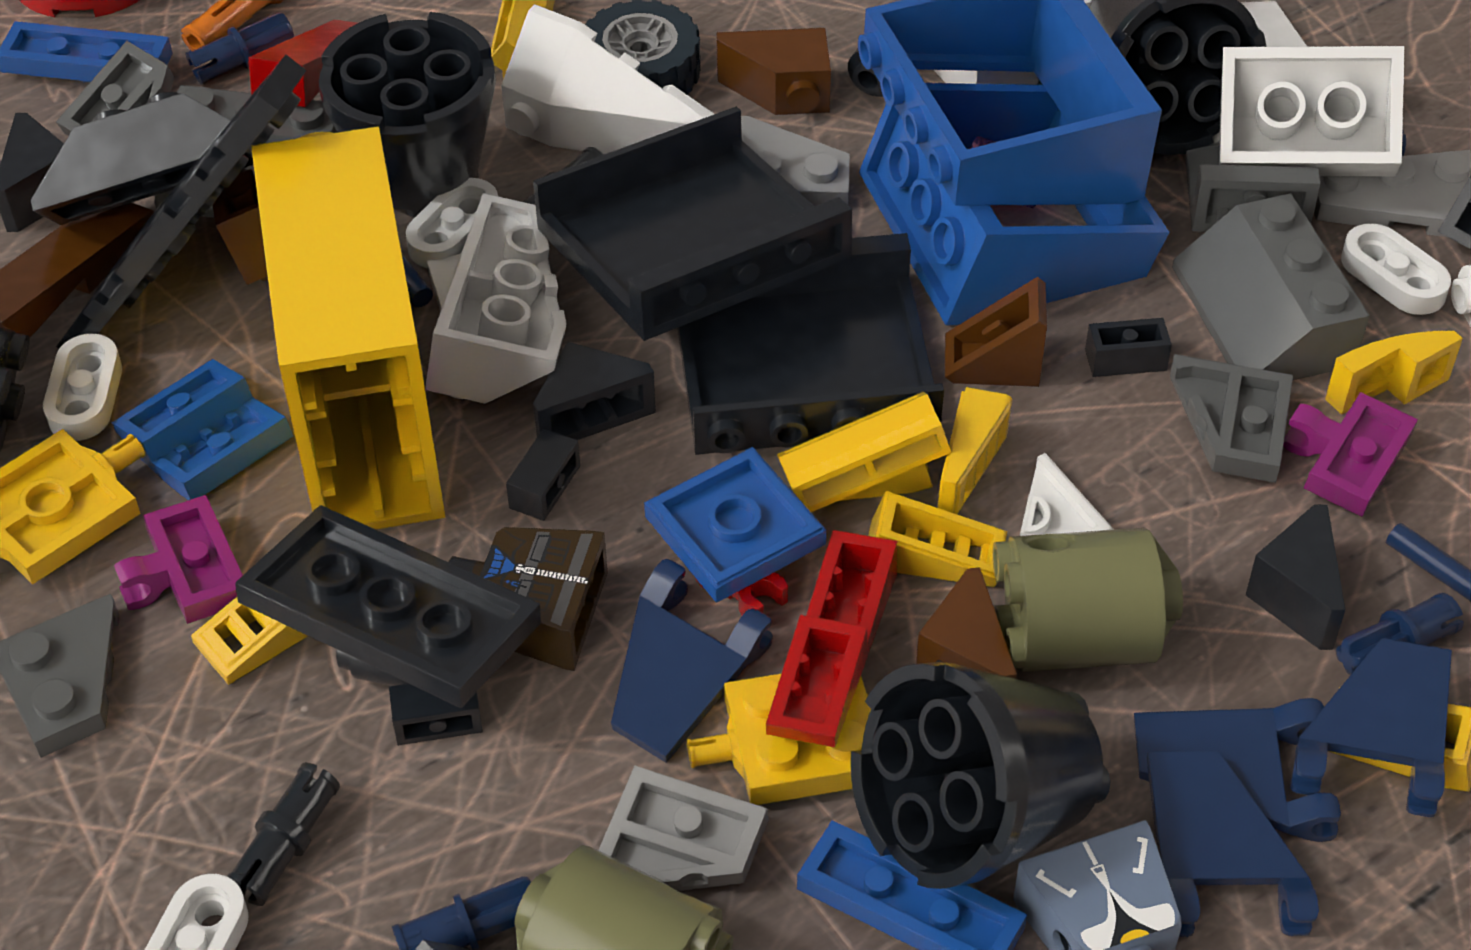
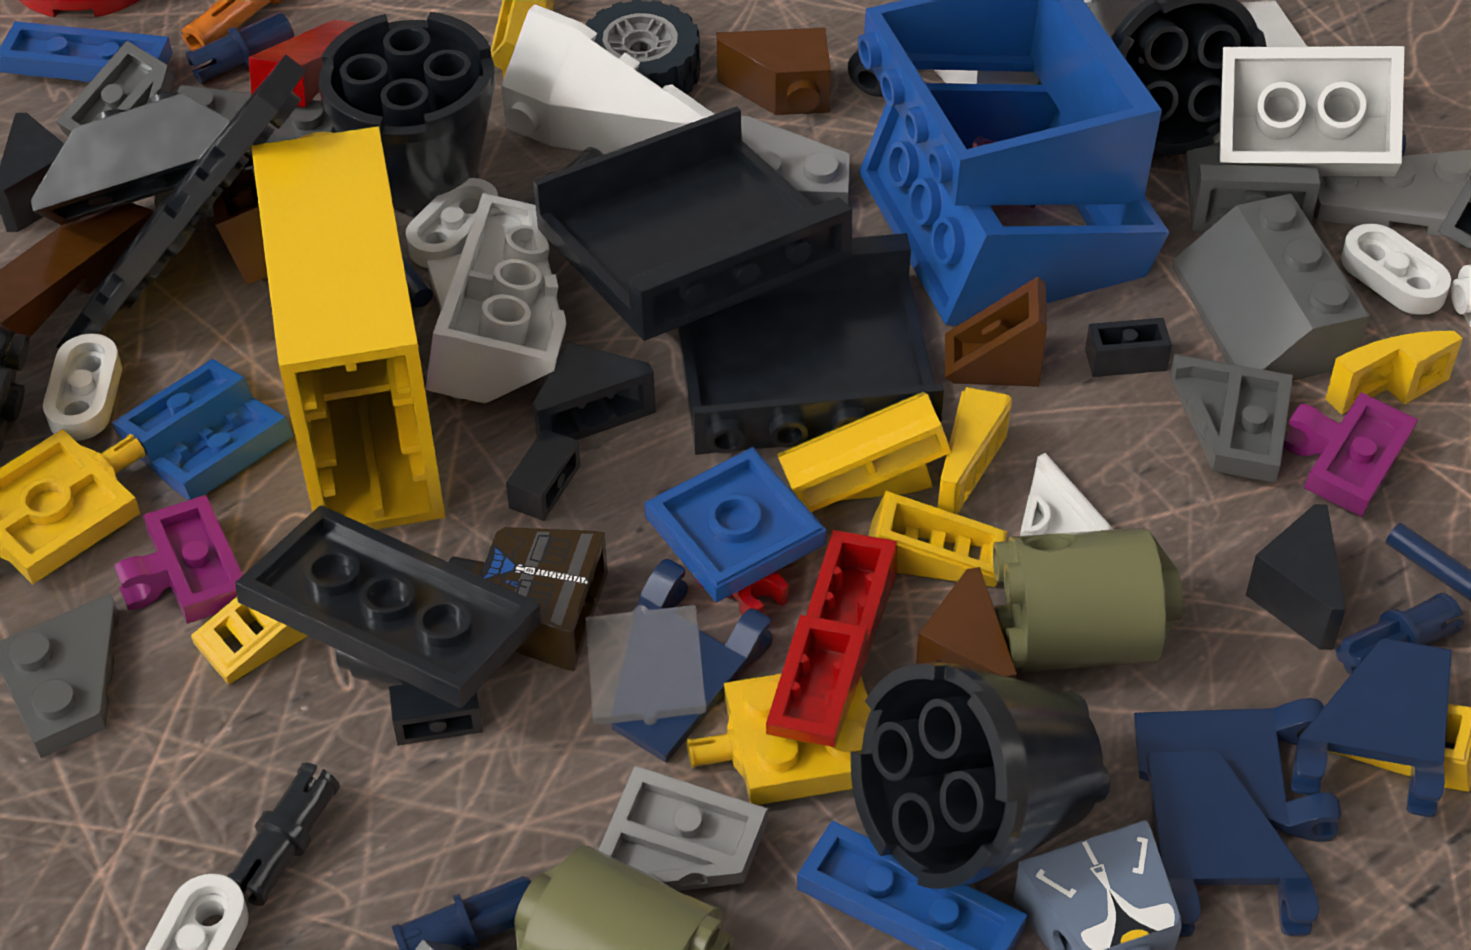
none -> clear piece [586,605,707,725]

